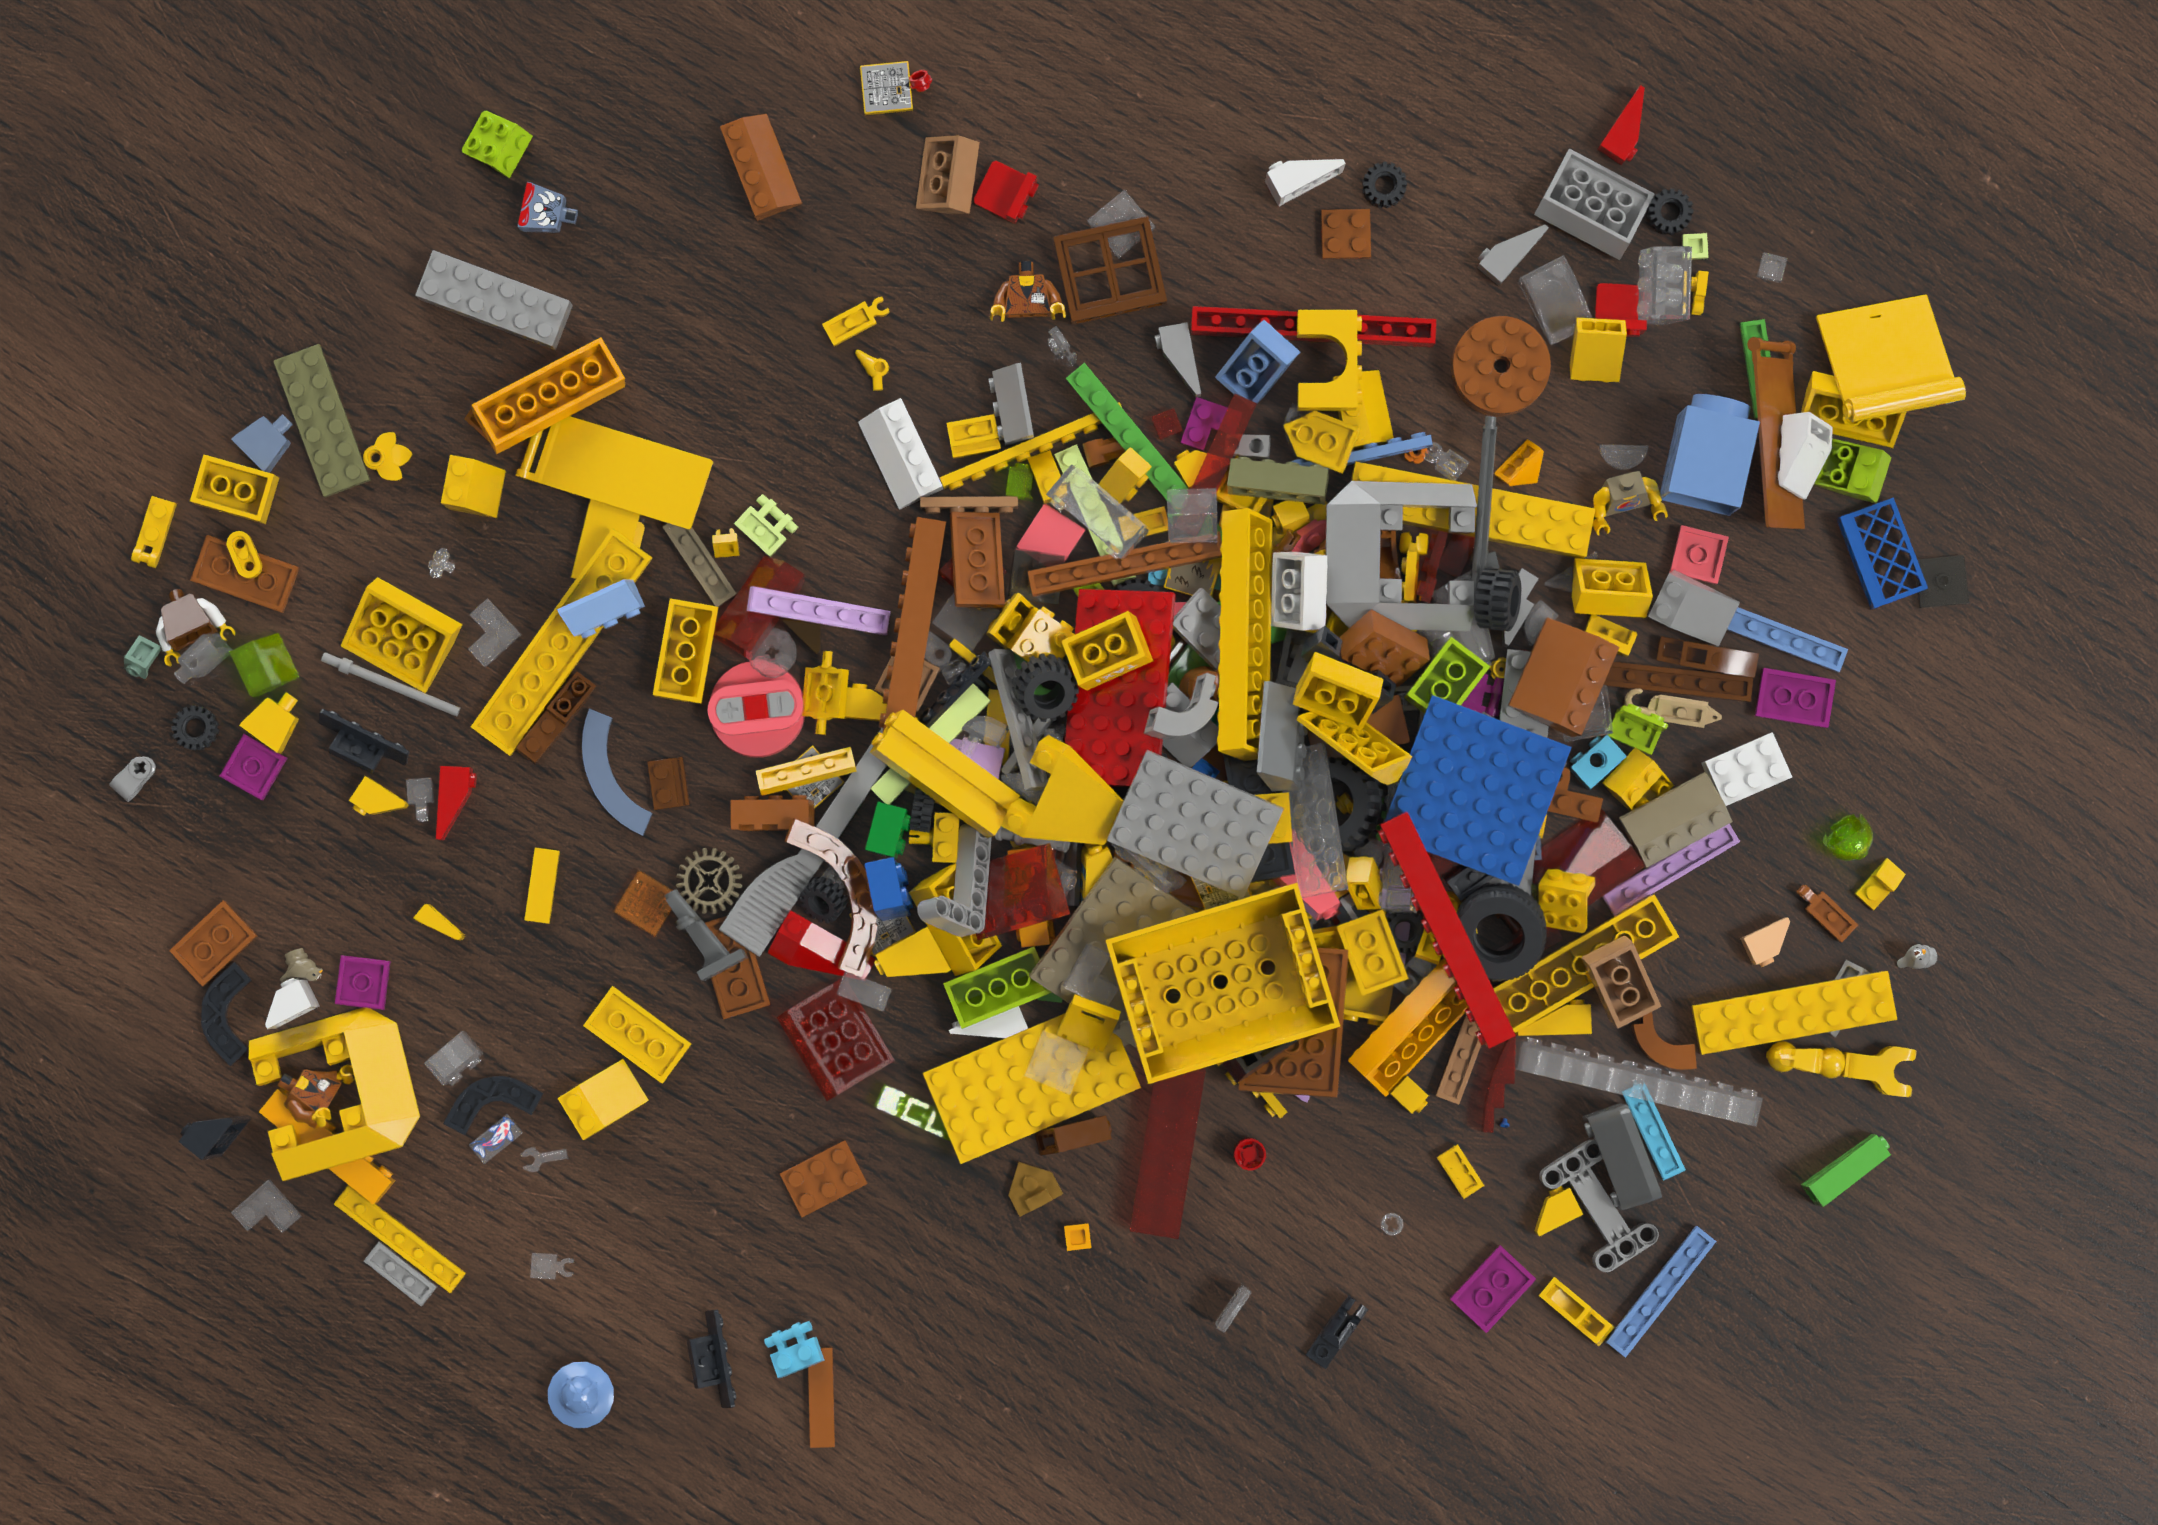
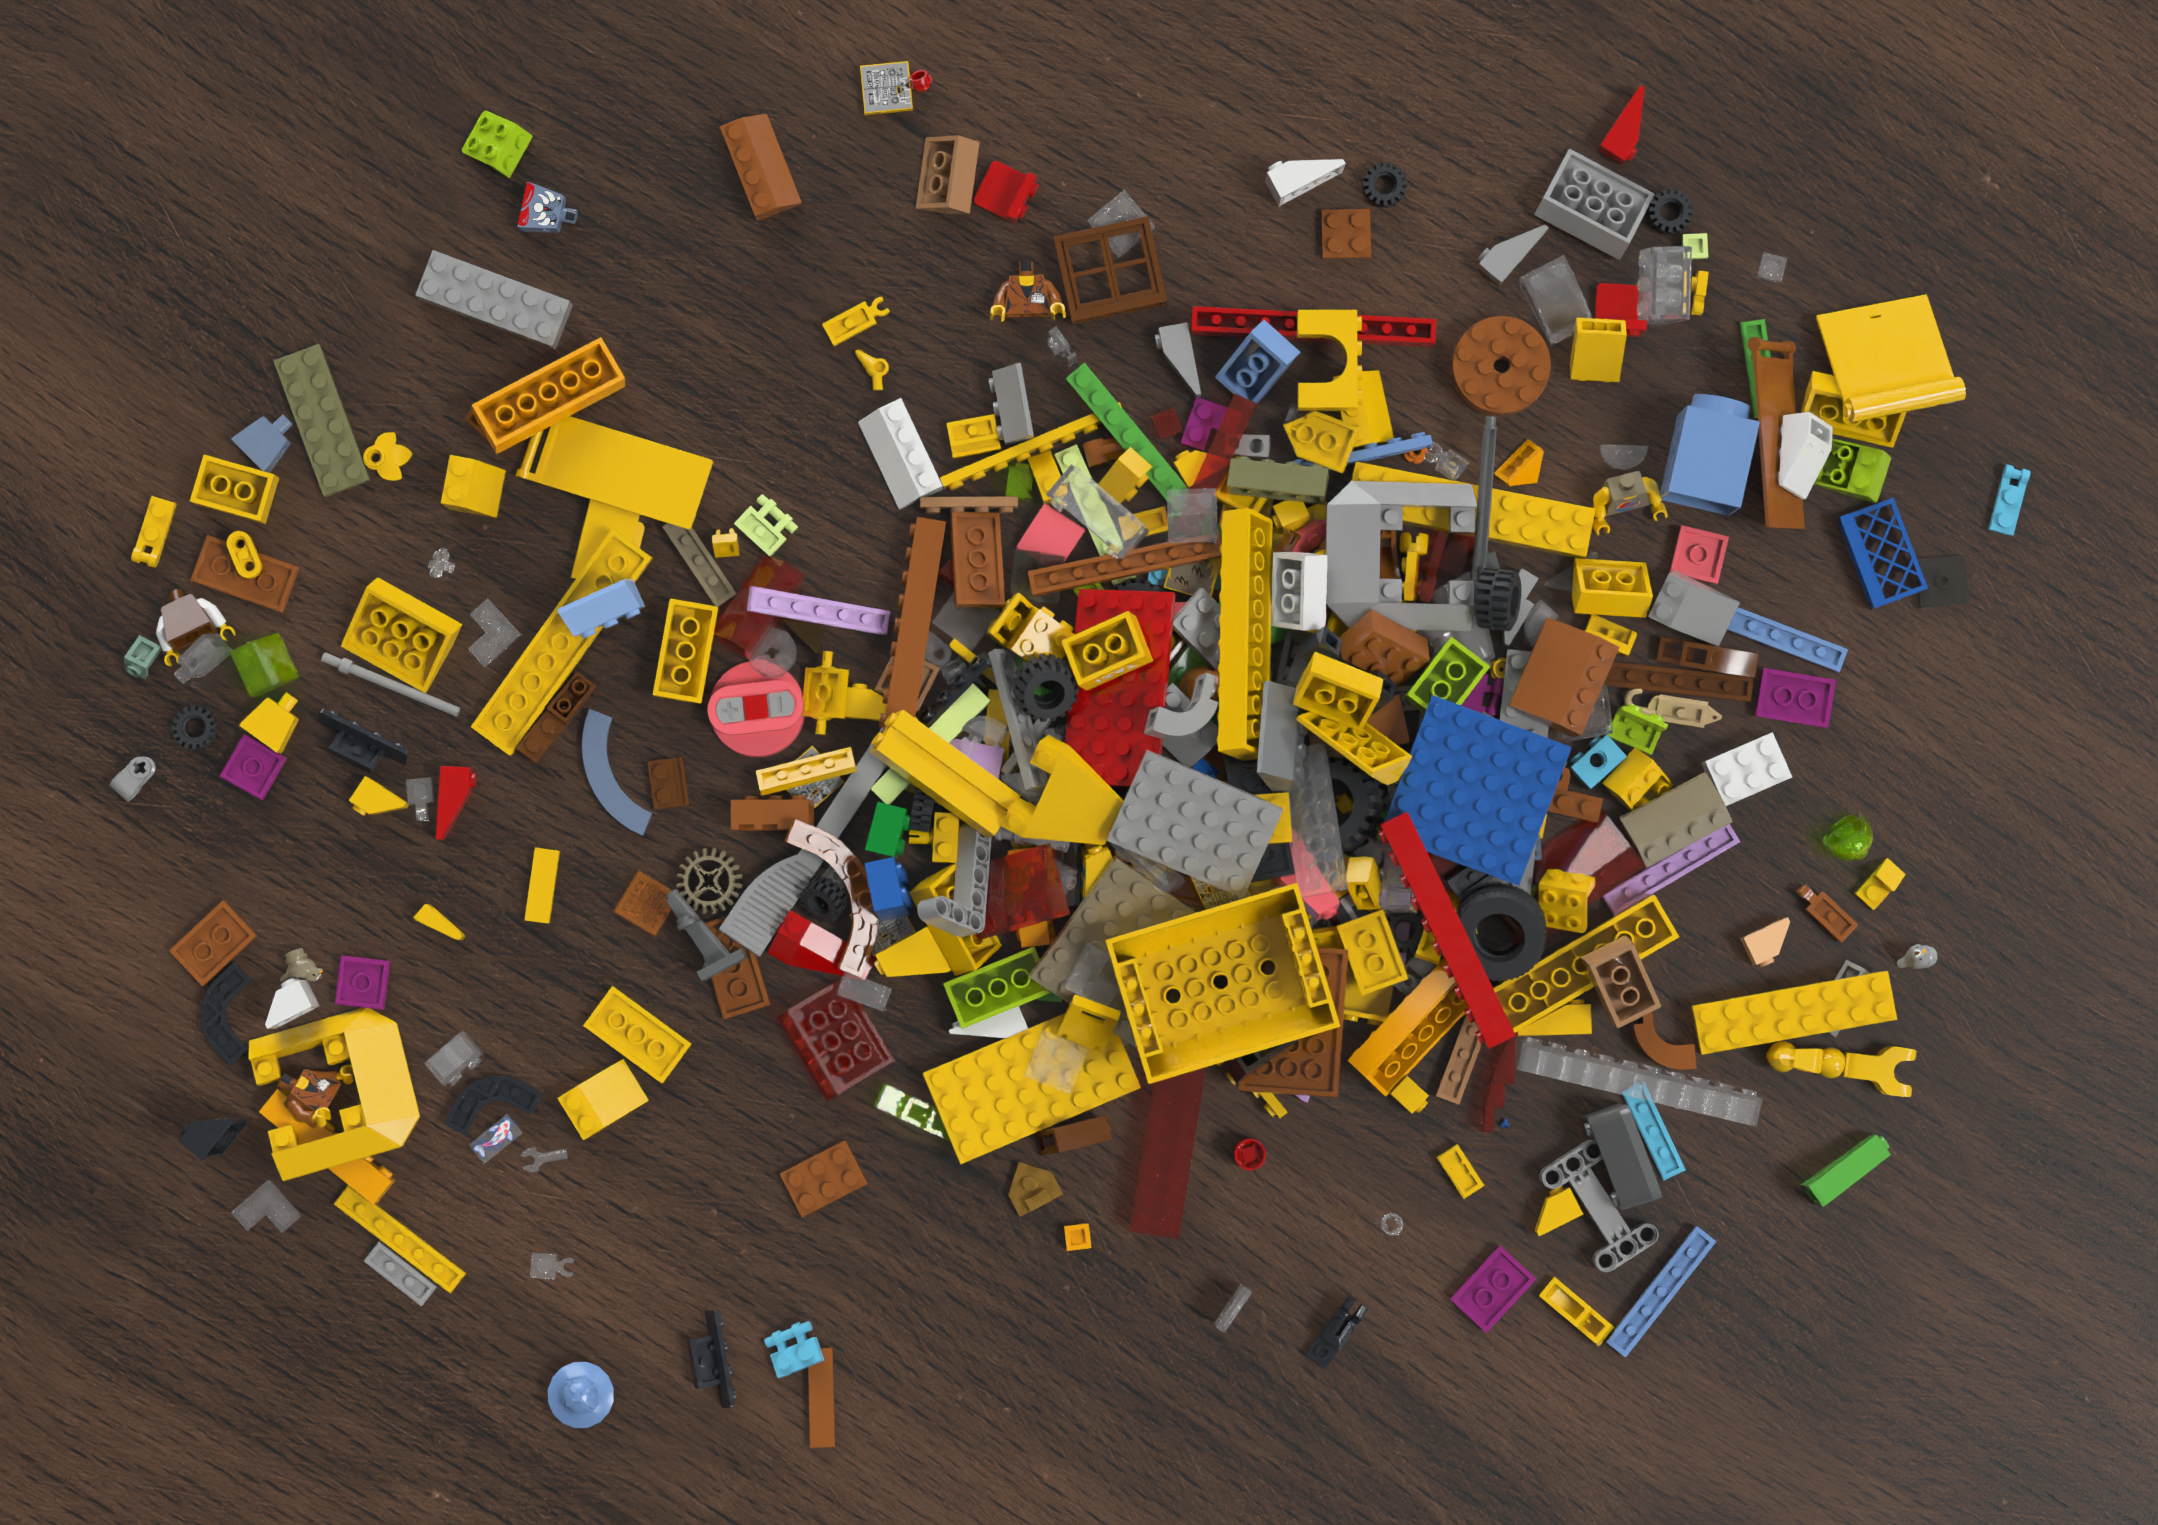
none -> medium azure plate [1988,464,2030,536]

